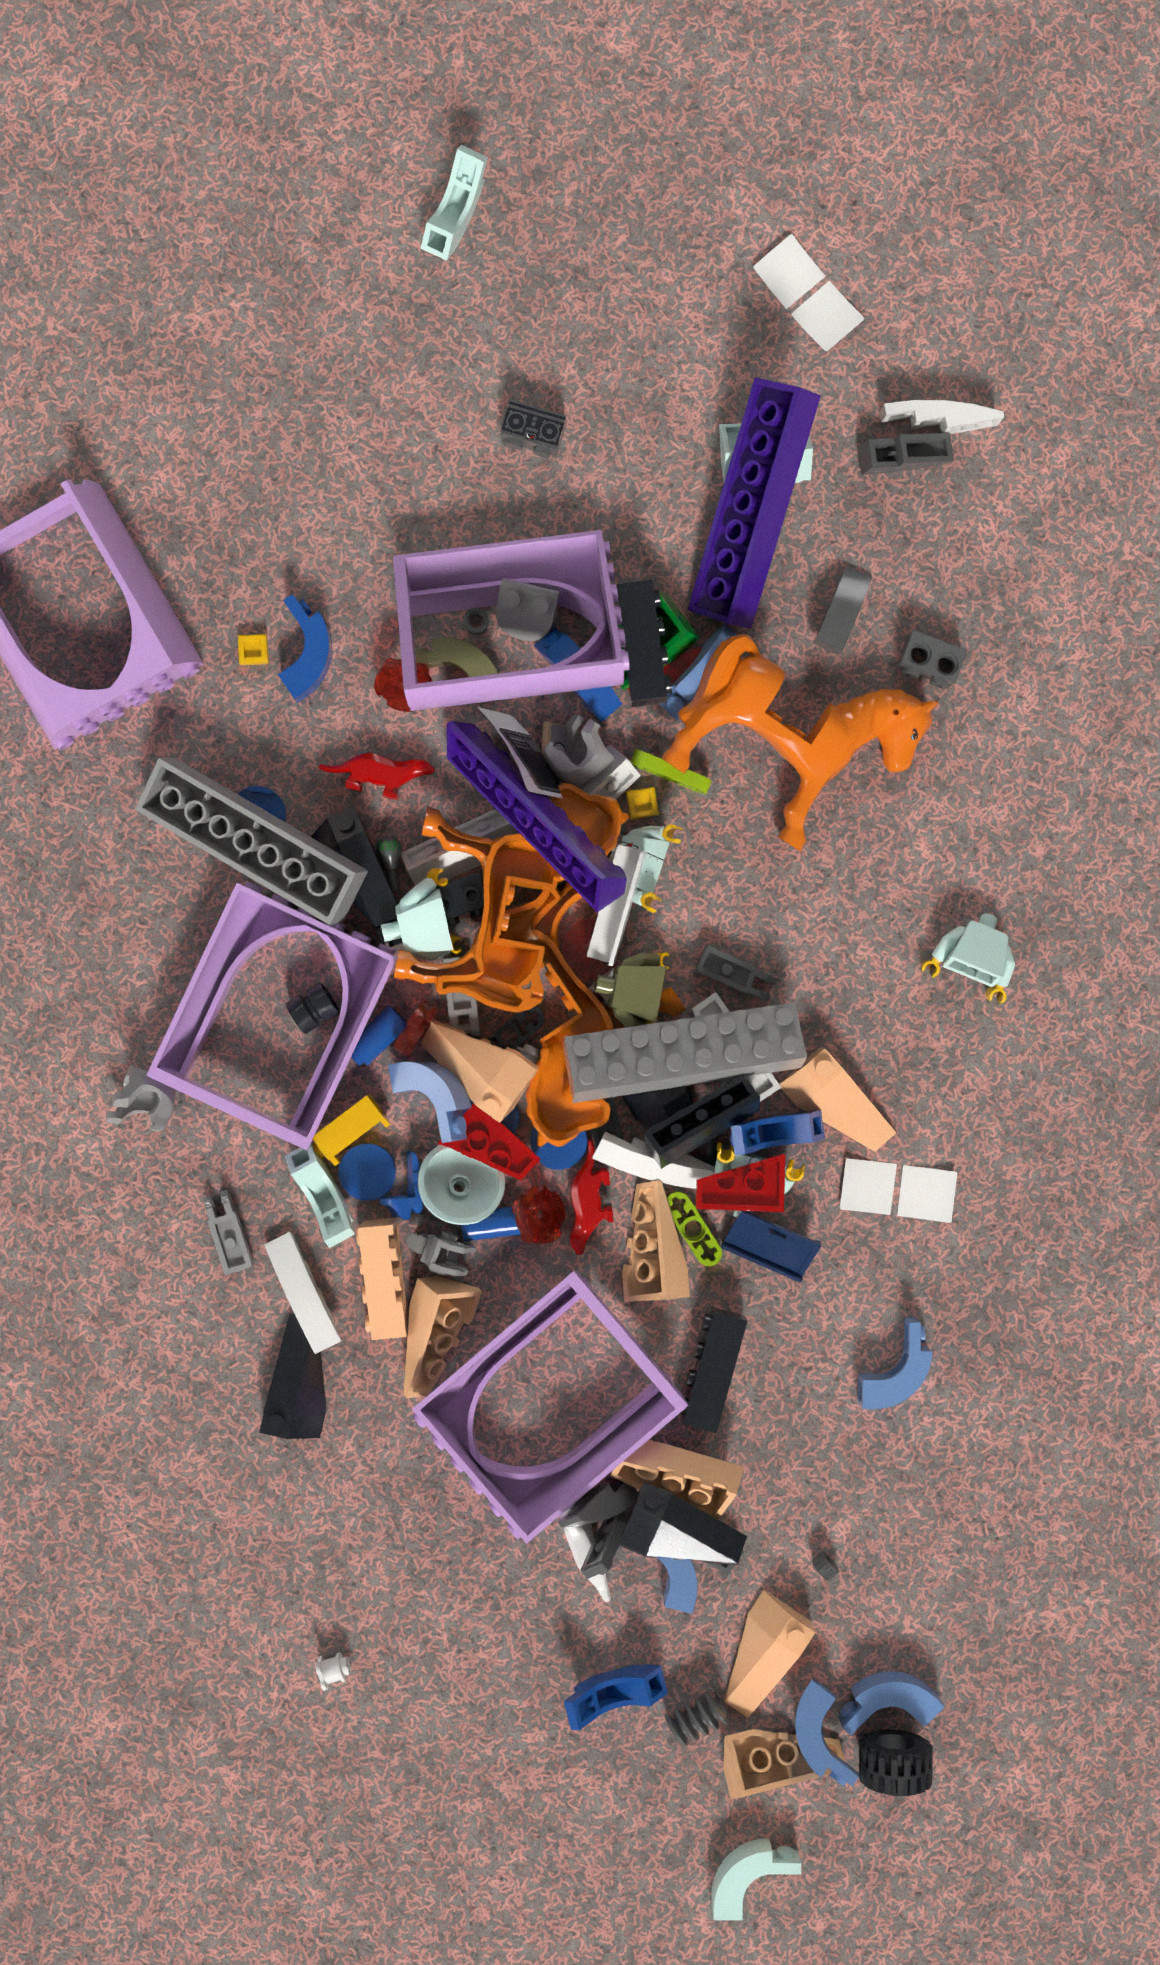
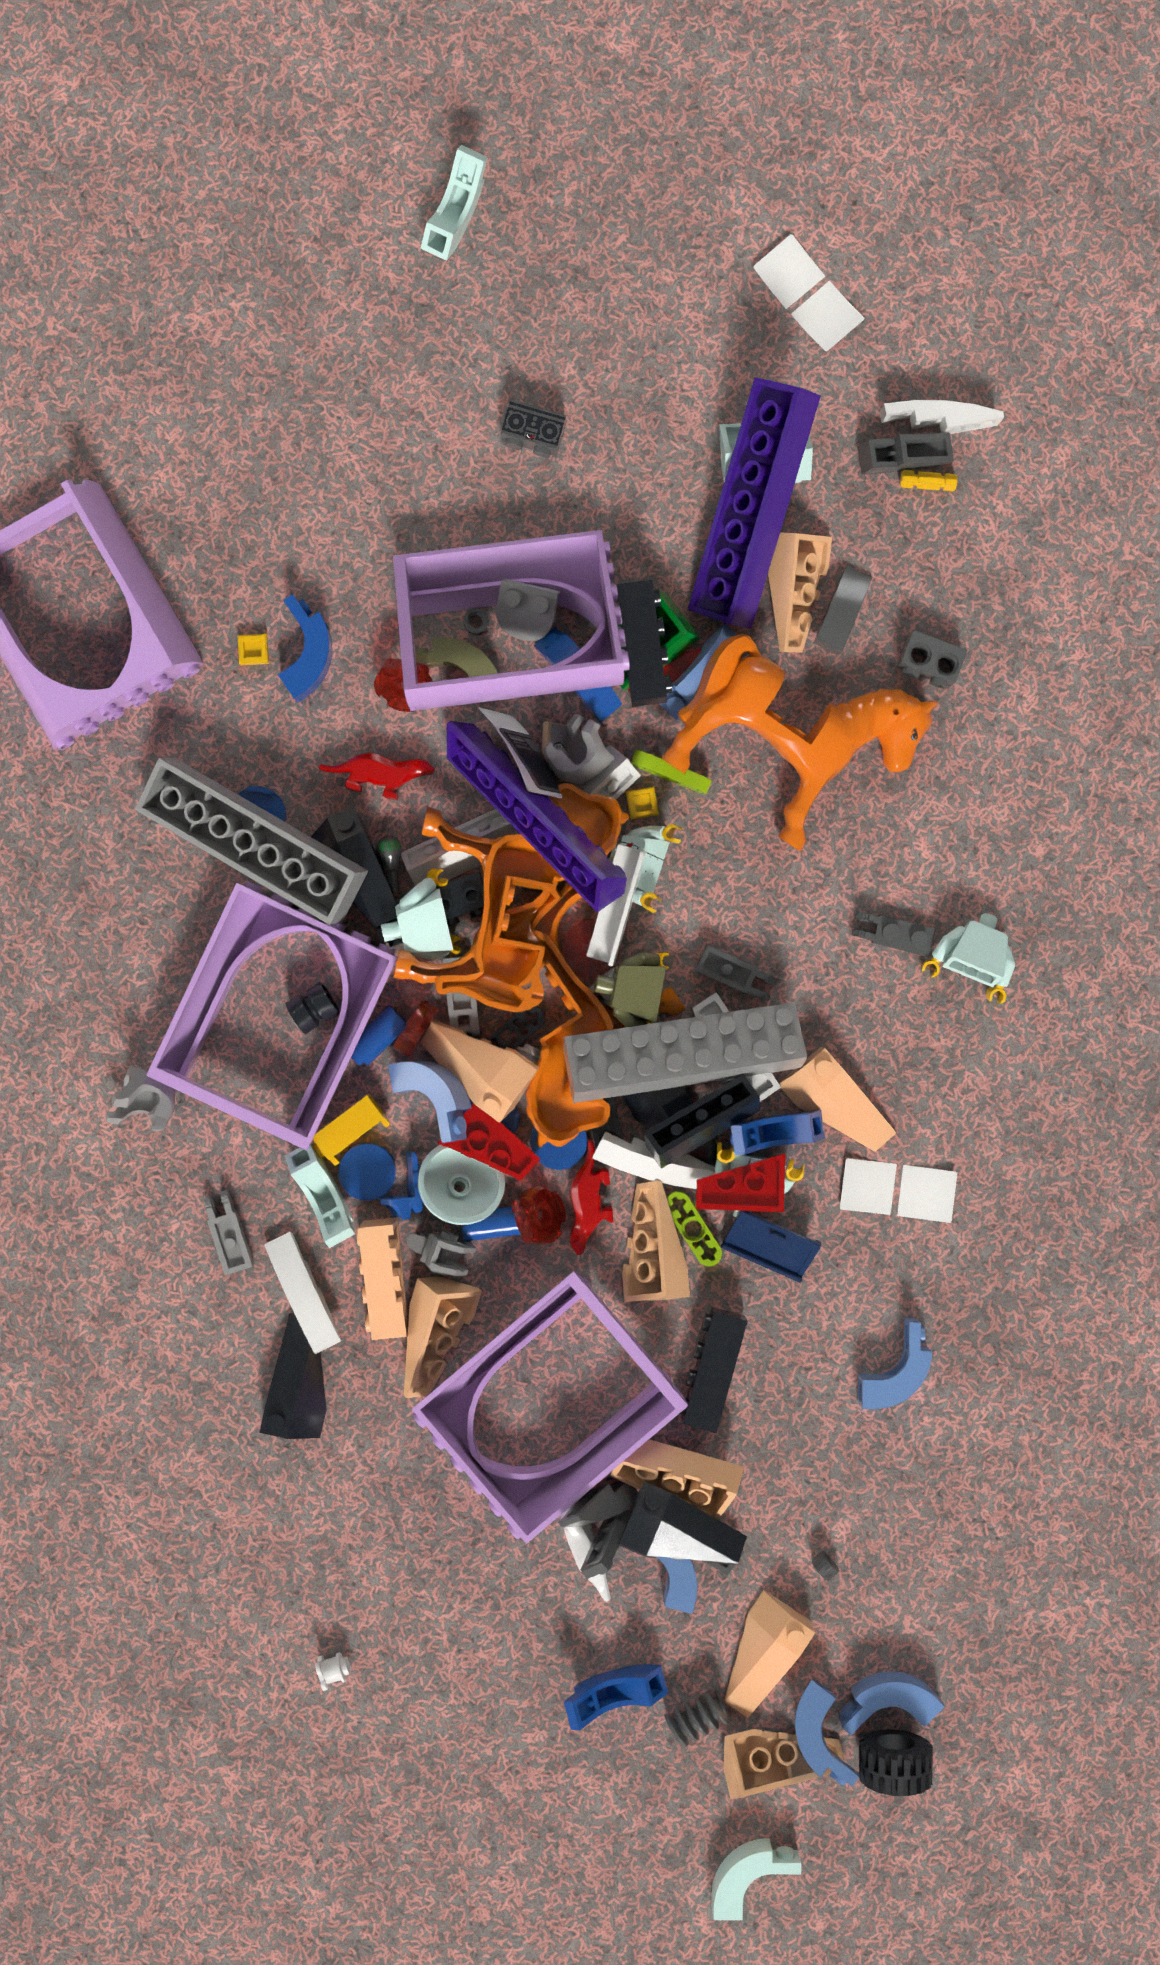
none -> light nougat wedge [768,532,832,653]
none -> dark grey hinge [851,912,936,957]
none -> yellow axle [900,470,957,492]

